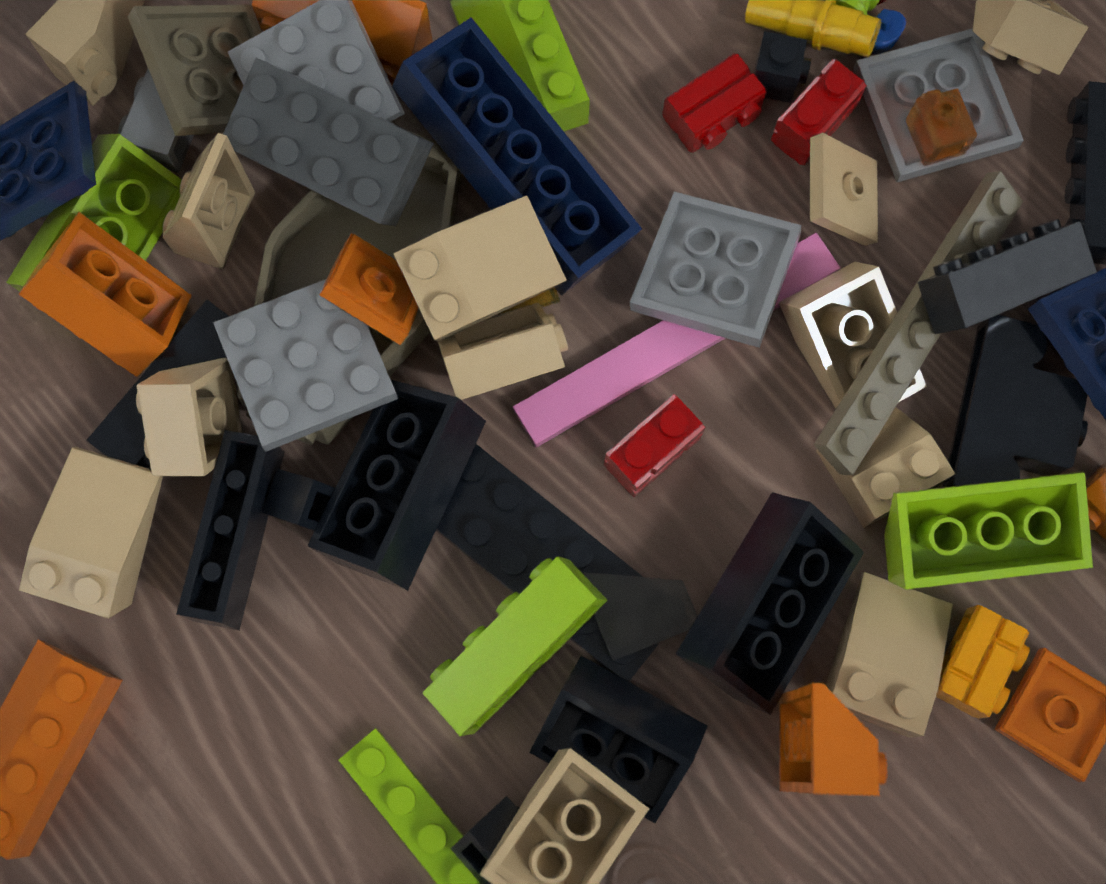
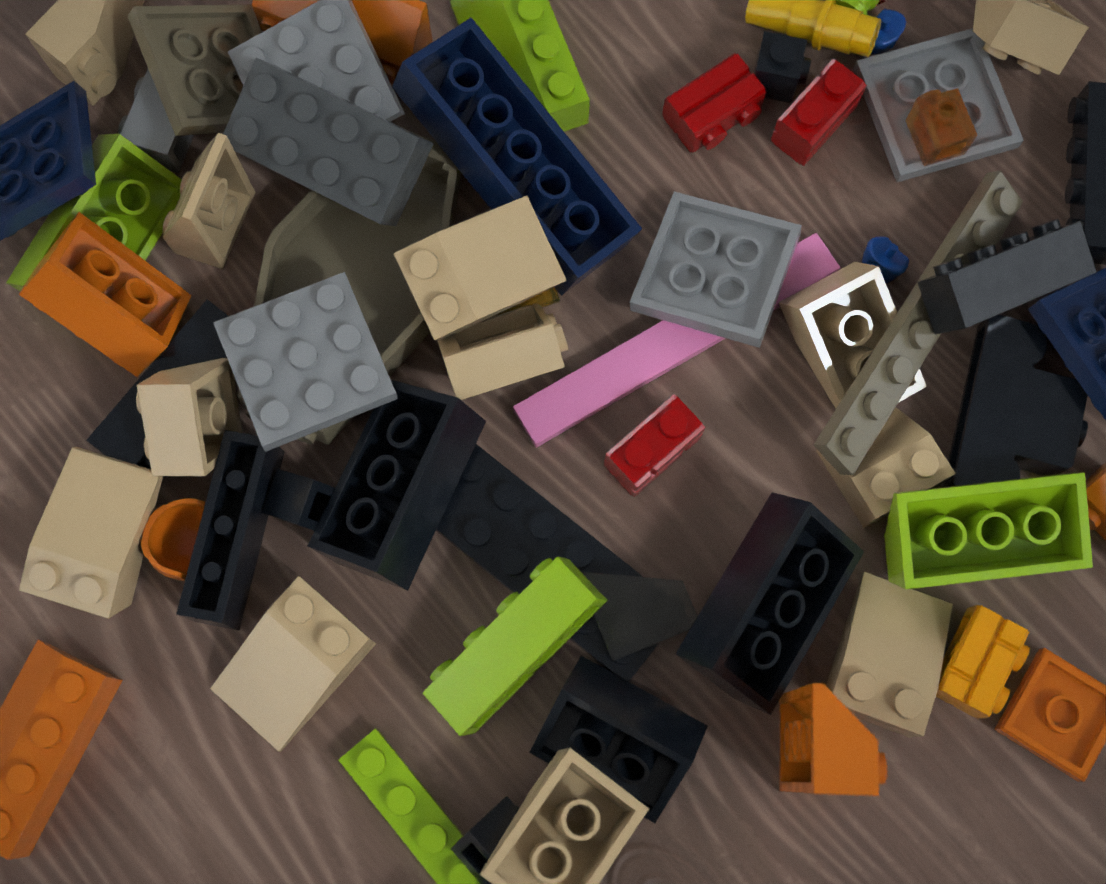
orange plate [319,233,419,345] -> none
tan plate [810,133,878,246] -> none
none -> orange helmet [141,498,206,582]
none -> tan slope [210,576,376,752]
none -> blue piece [862,236,909,283]

